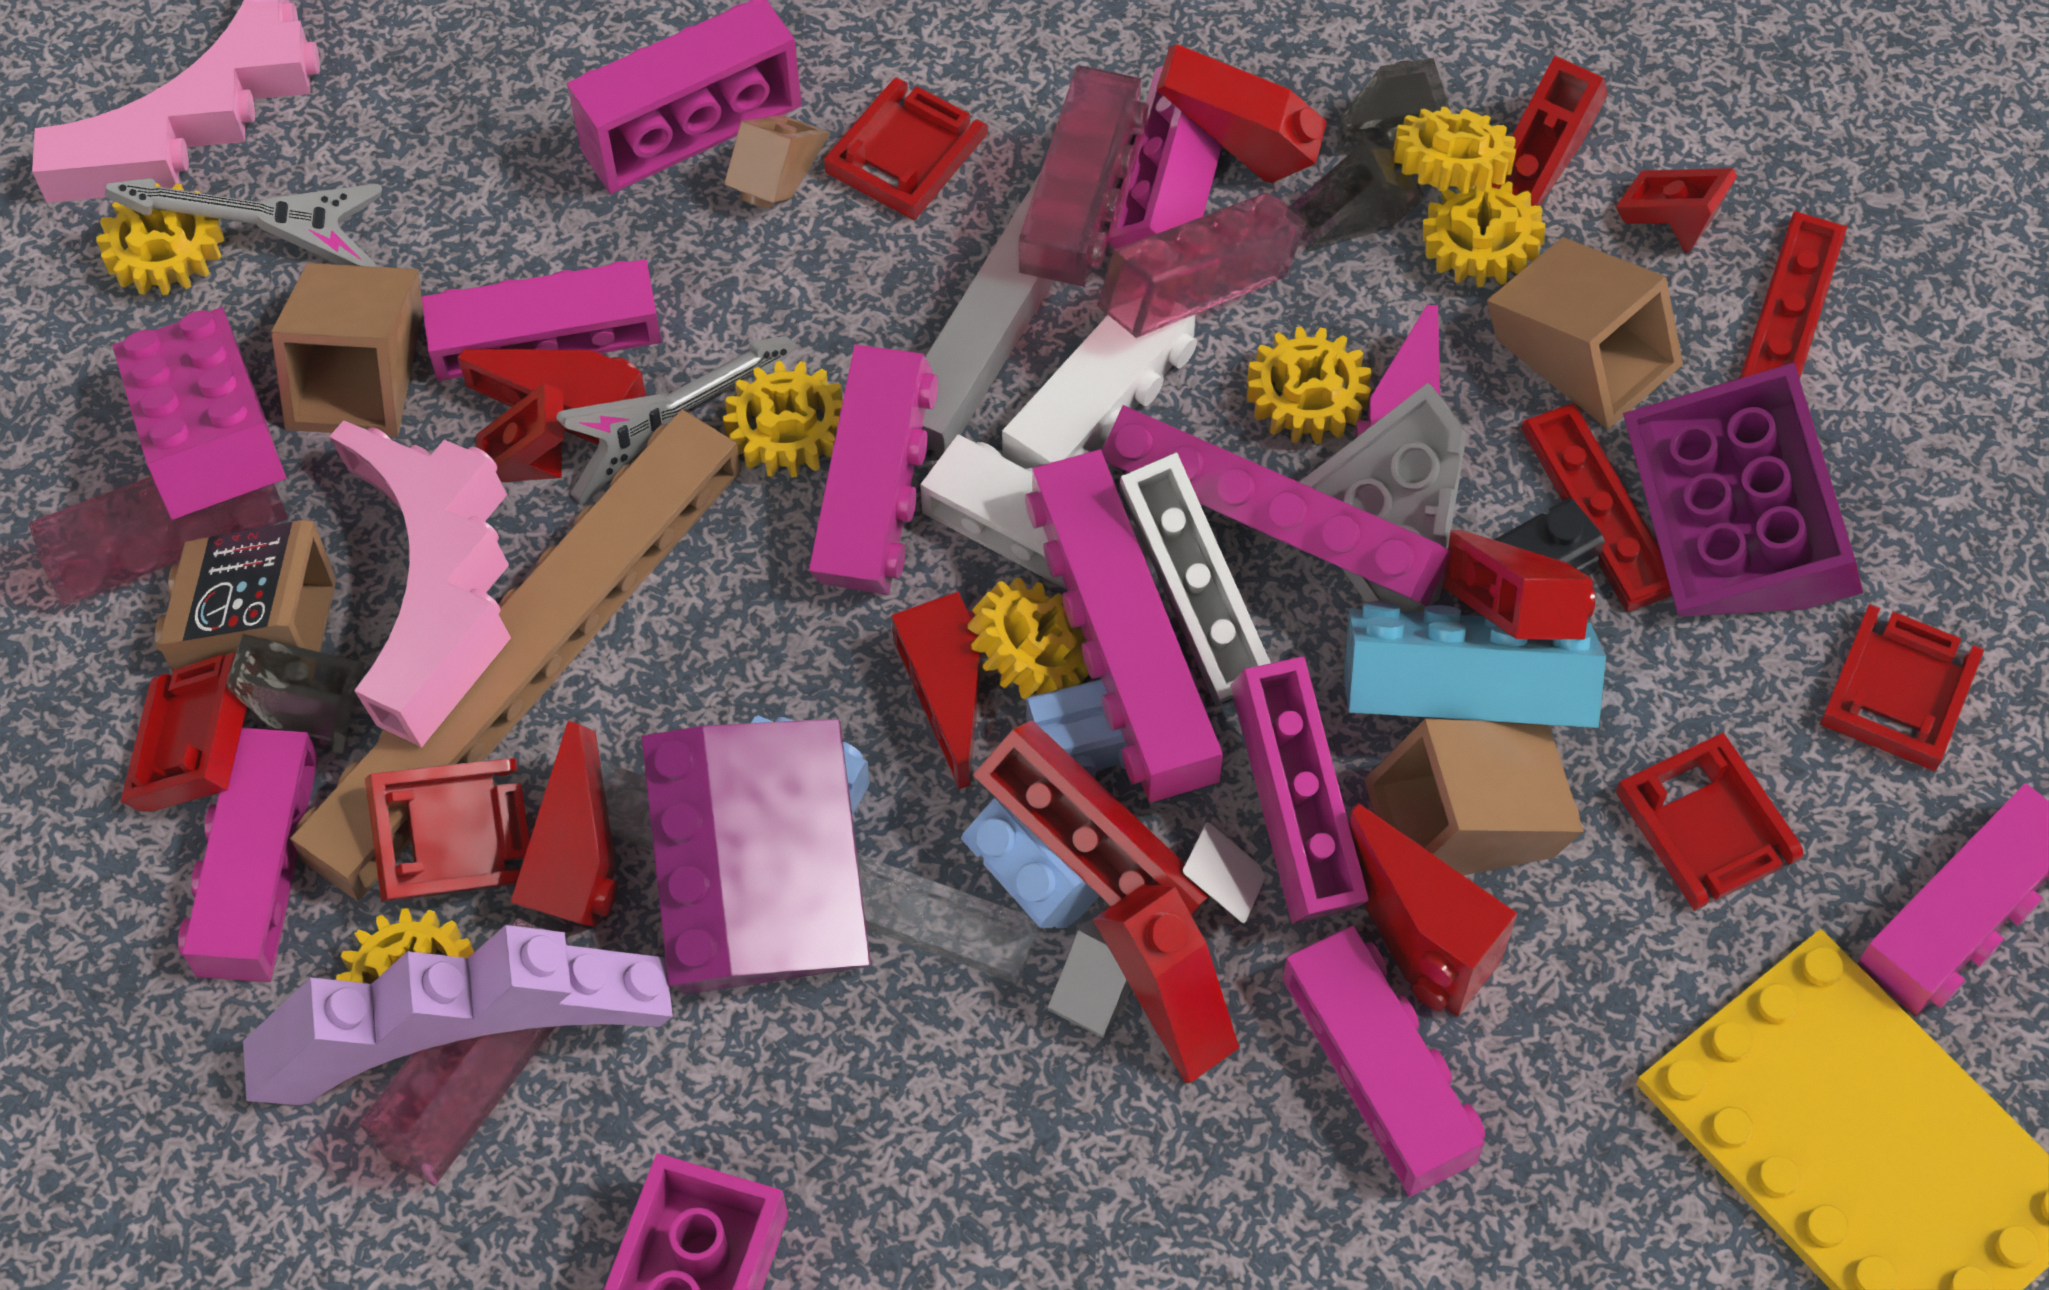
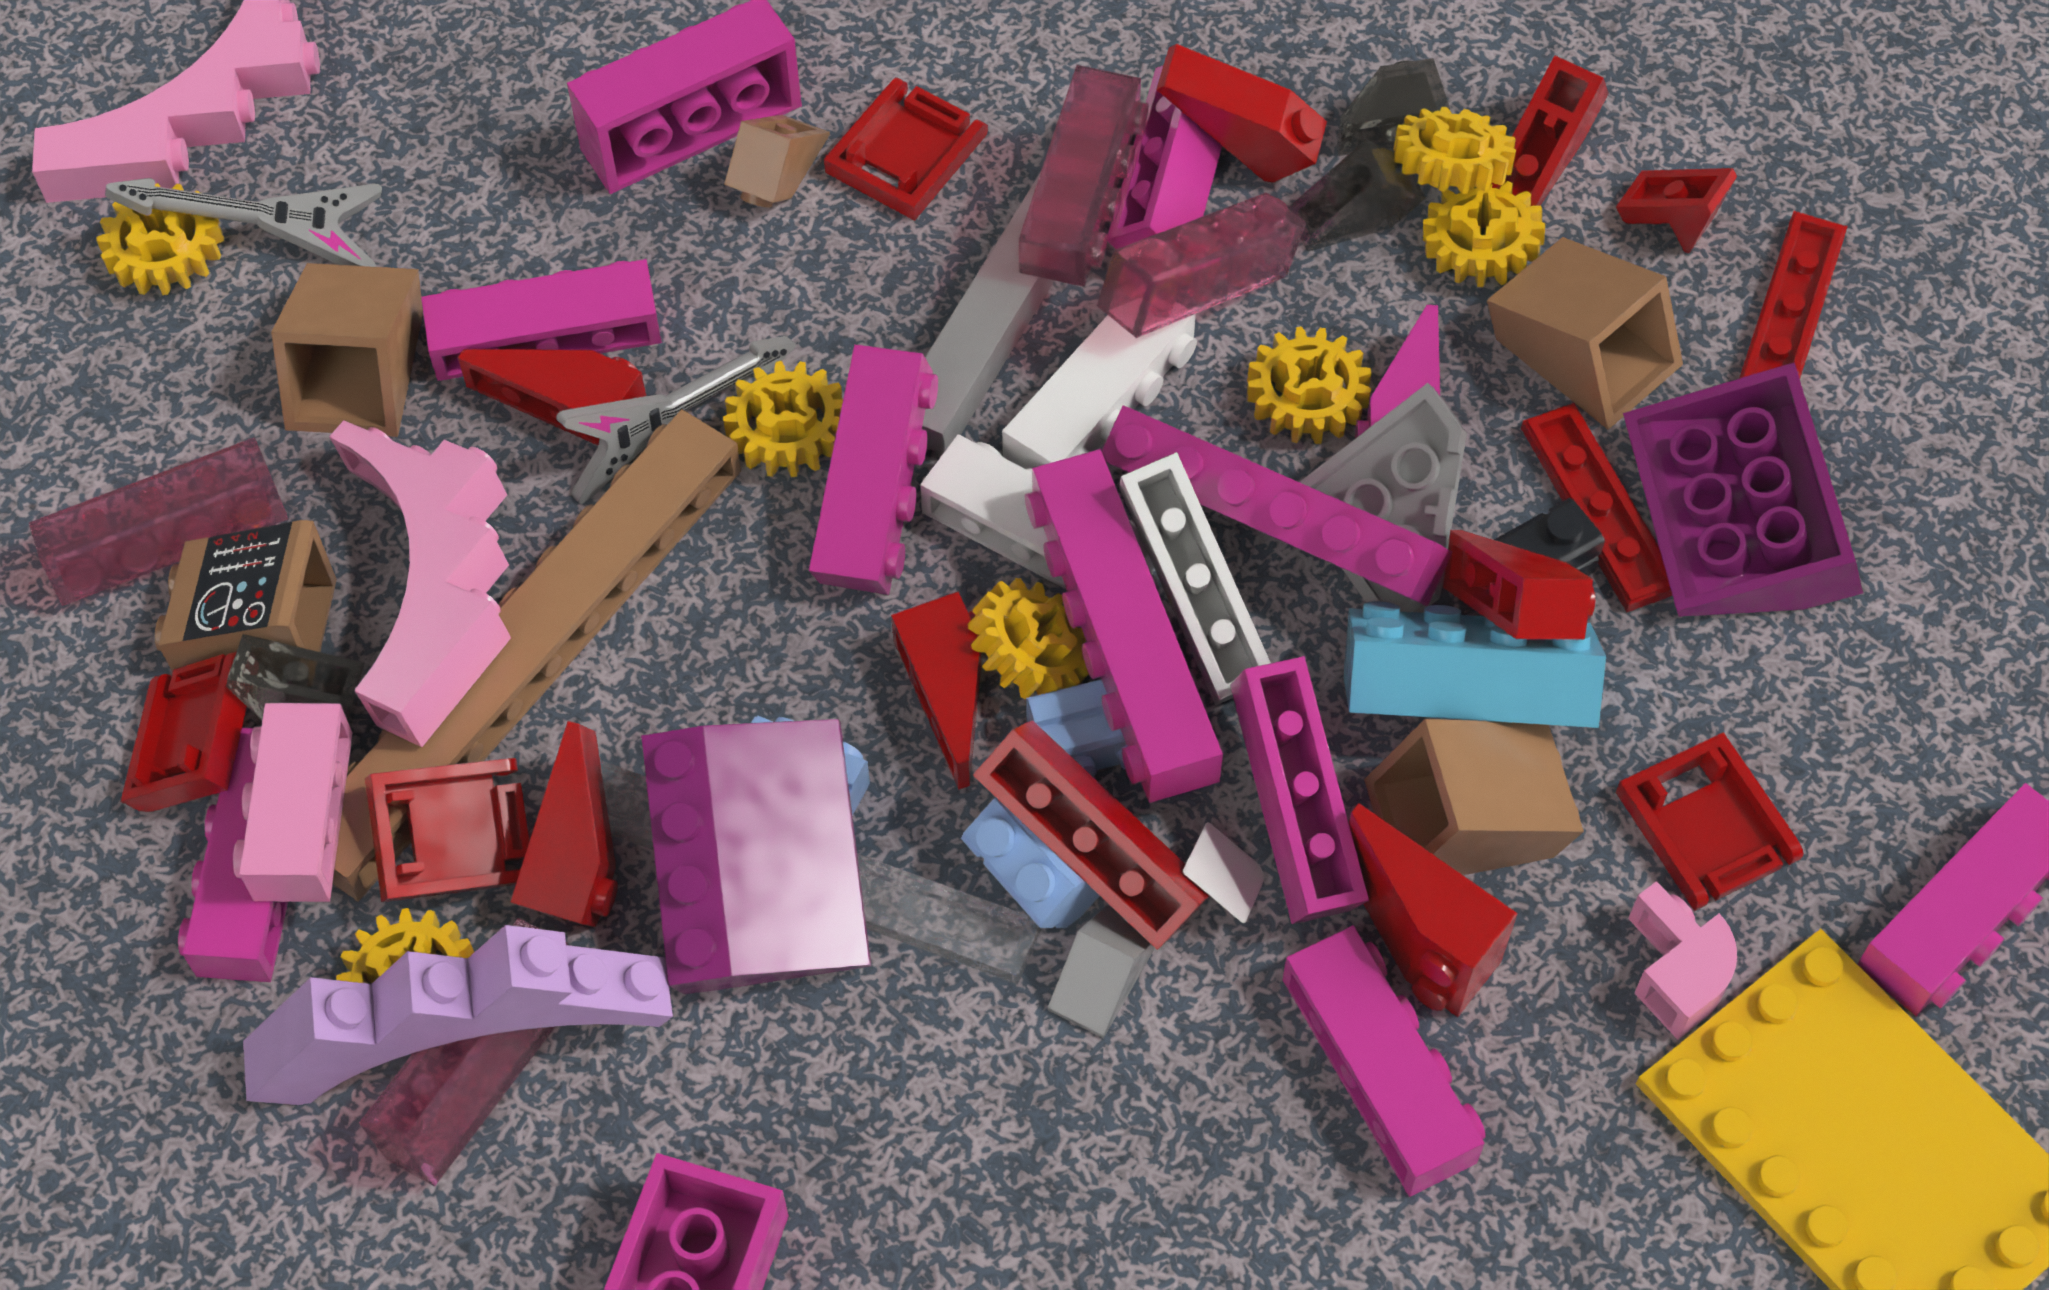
dark pink brick [112,306,287,520] -> none
red slope [476,383,566,482] -> none
red slope [1093,885,1239,1083] -> none
red container [1819,603,1984,772] -> none
none -> bright pink brick [233,703,353,902]
none -> bright pink brick [1628,881,1737,1040]

